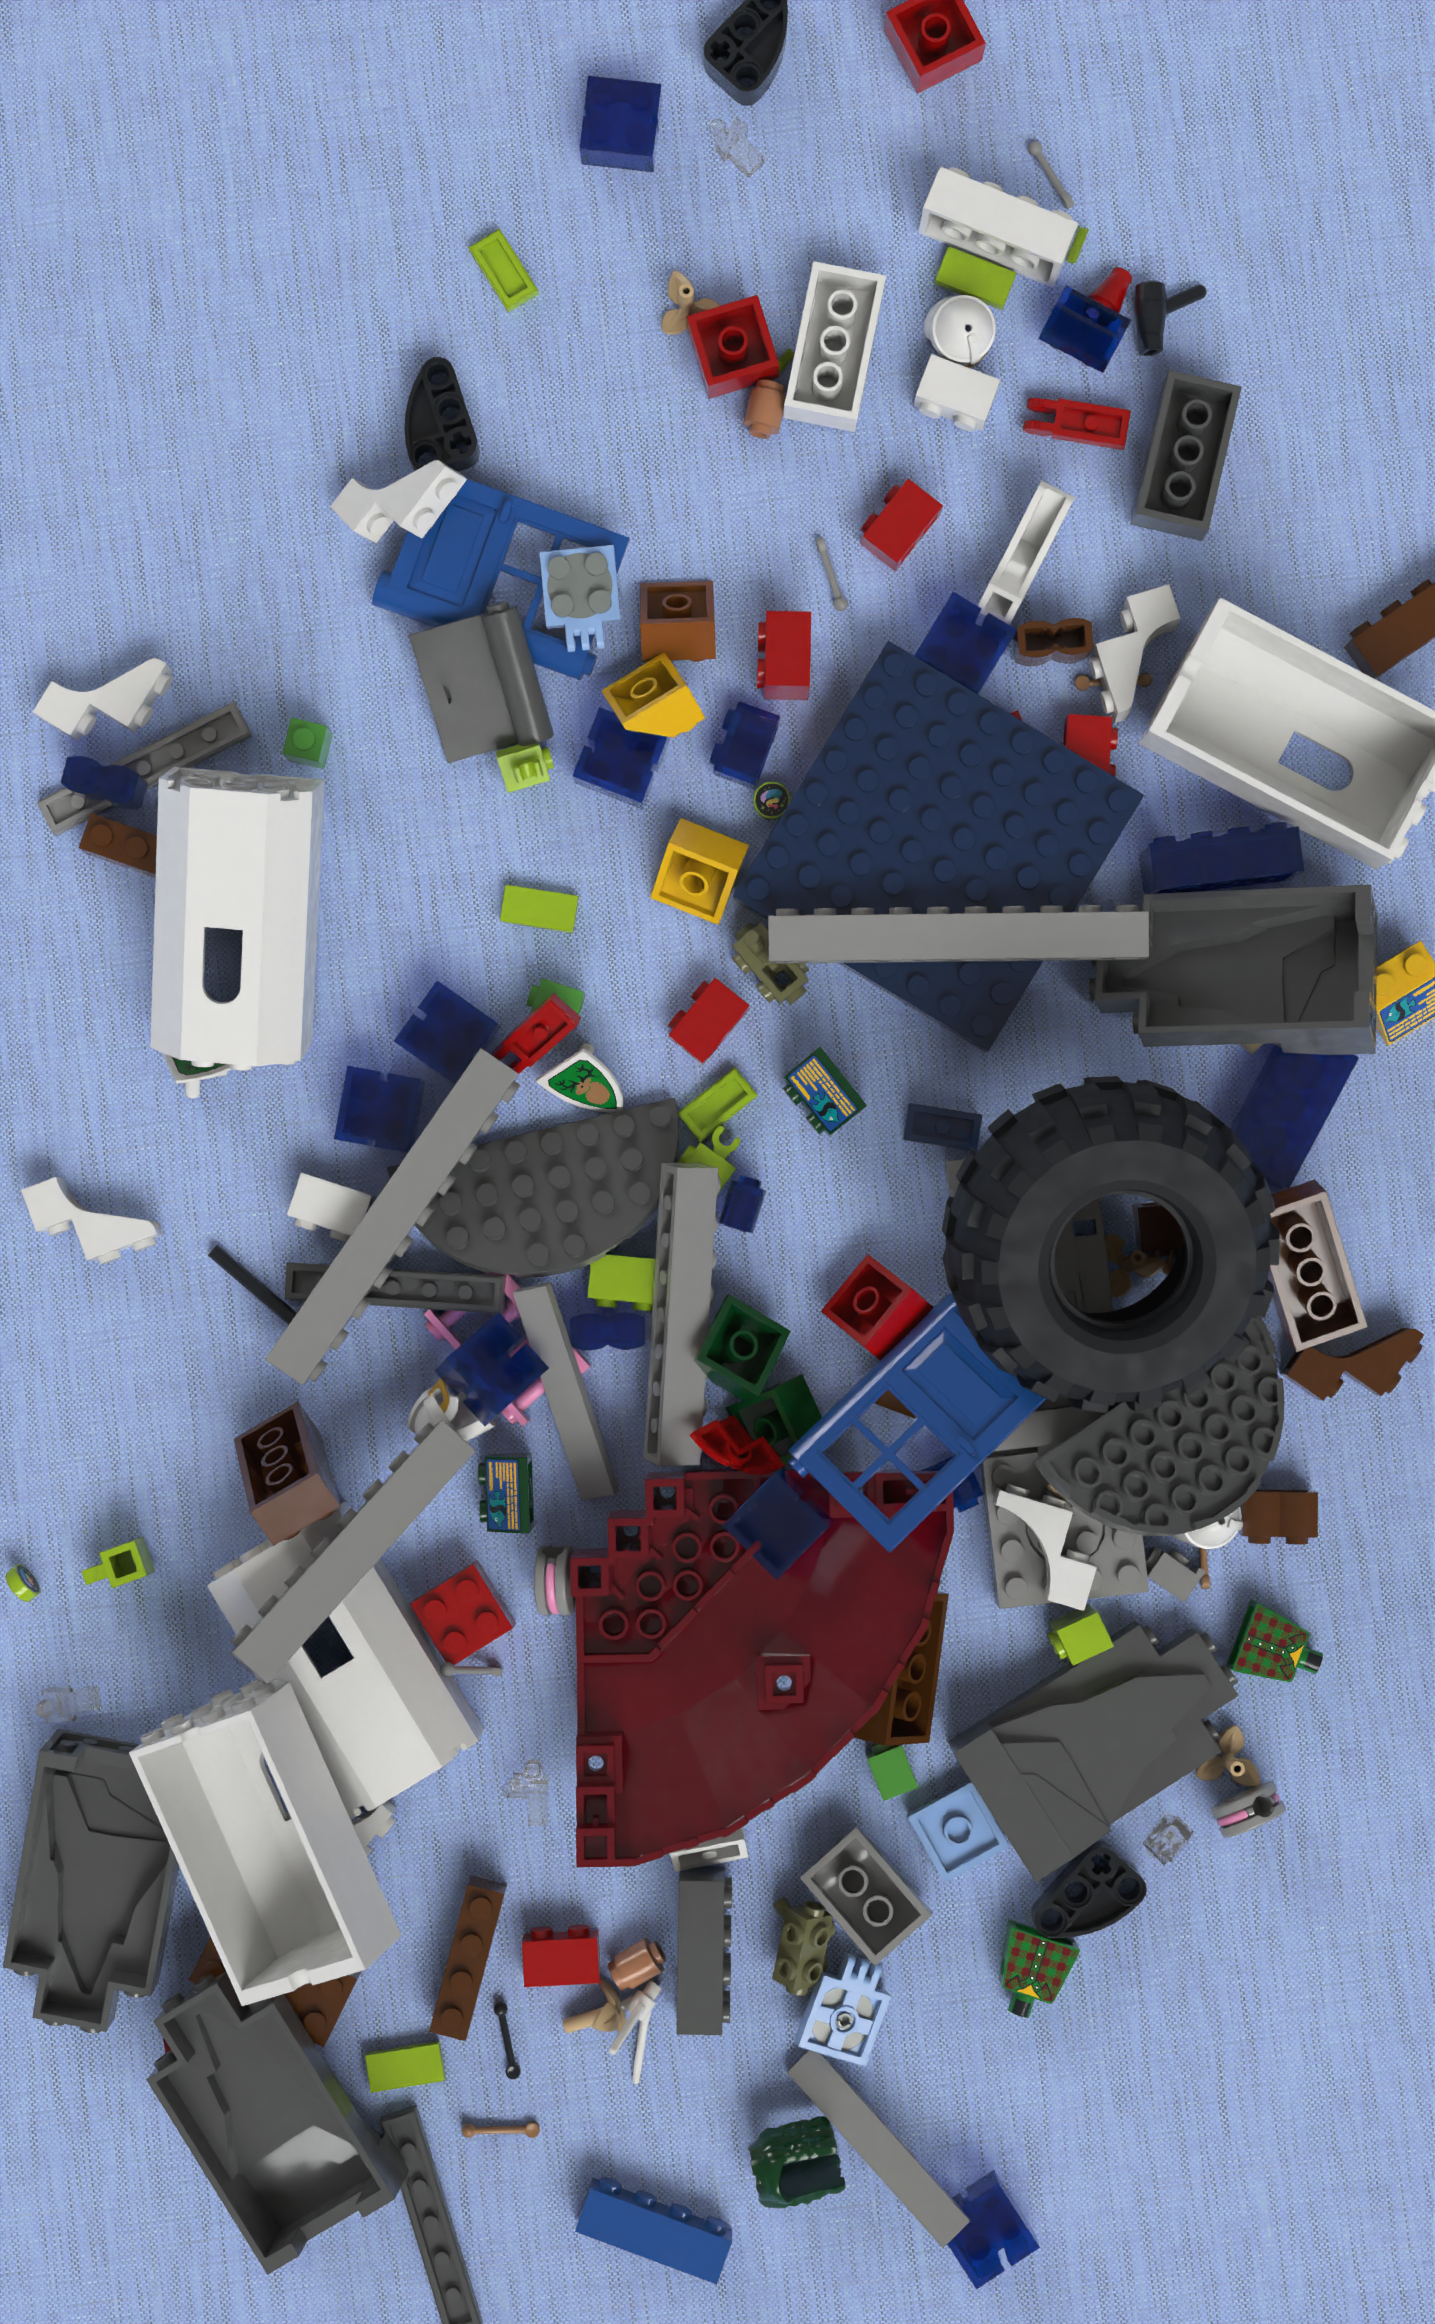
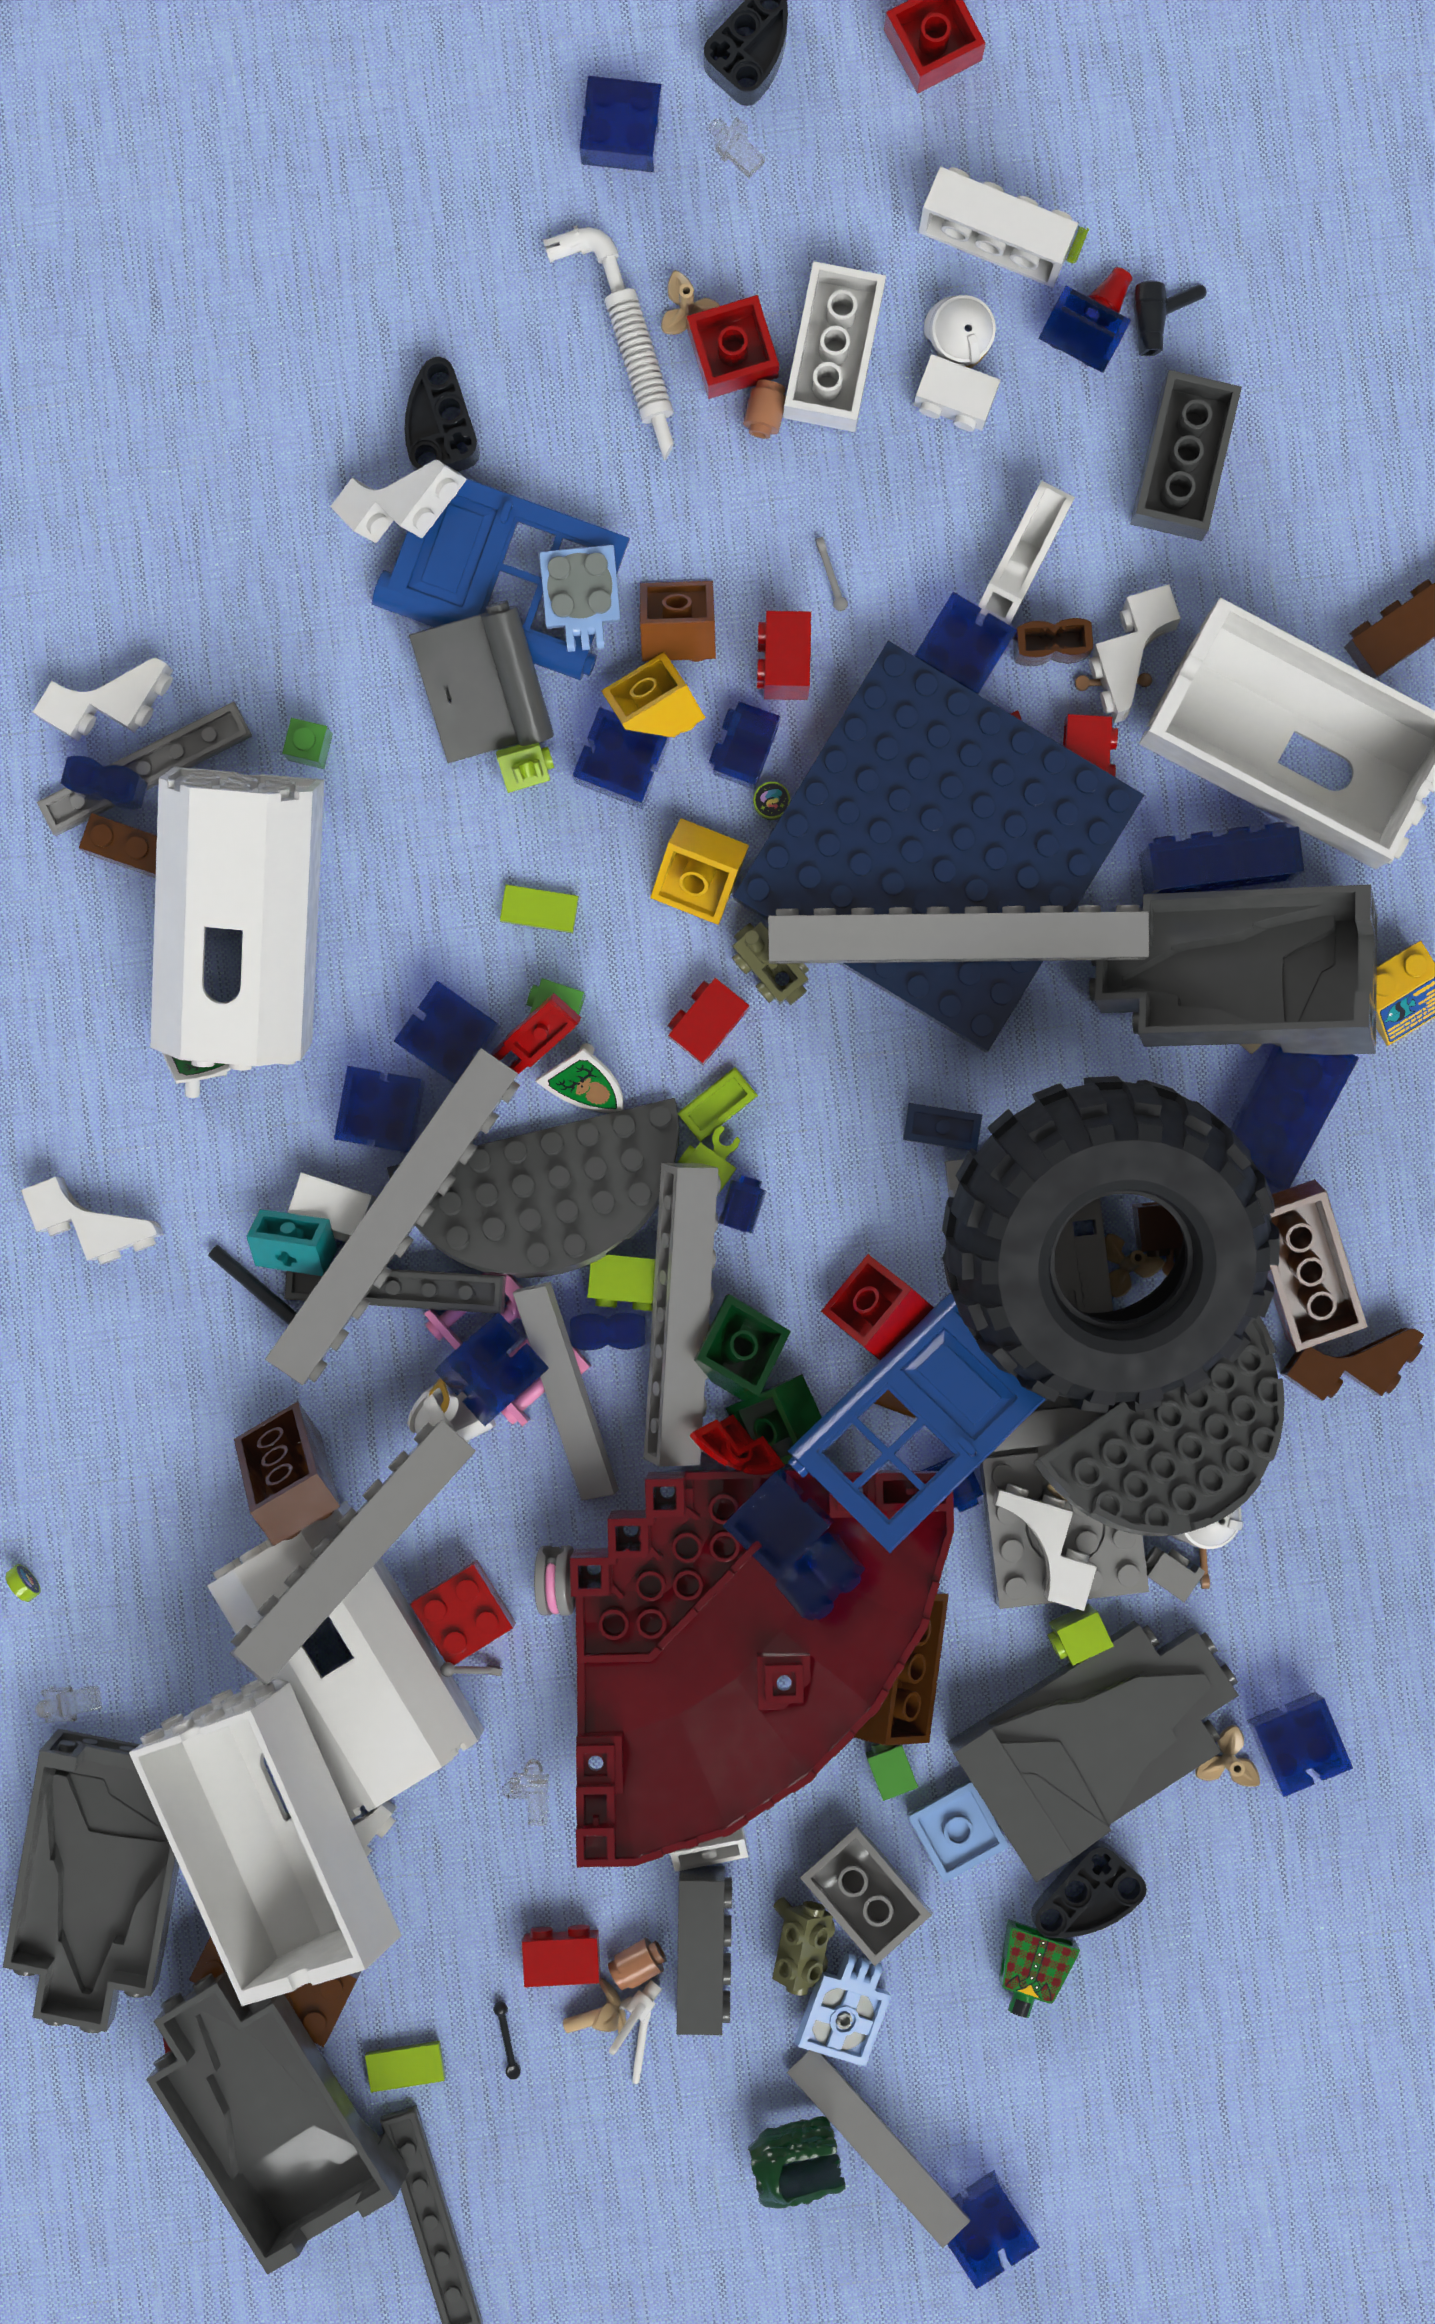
lime brick [81,1536,155,1588] -> none
reddish brown brick [429,1875,507,2041] -> none
medium nougat hinge [461,2121,540,2138] -> none
lime tile [468,228,539,313] -> none
slope [478,1453,534,1534] -> none
blue brick [575,2177,732,2285] -> none
lime leg [771,348,795,381] -> none
slope [782,1047,867,1136] -> none
red brick [860,478,943,572] -> none
lime tile [934,246,1017,310] -> none
red hinge [1023,398,1131,450] -> none
light grey hinge [1028,141,1074,209] -> none
clear piece [1142,1813,1194,1865] -> none
light grey head [1210,1781,1286,1838] -> none
torso [1226,1599,1323,1682] -> none
reddish brown brick [1239,1489,1318,1545] -> none
none -> teal brick [246,1209,337,1276]
none -> white piece [543,225,674,461]
none -> clear blue brick [775,1532,866,1621]
none -> clear blue piece [1247,1692,1353,1797]

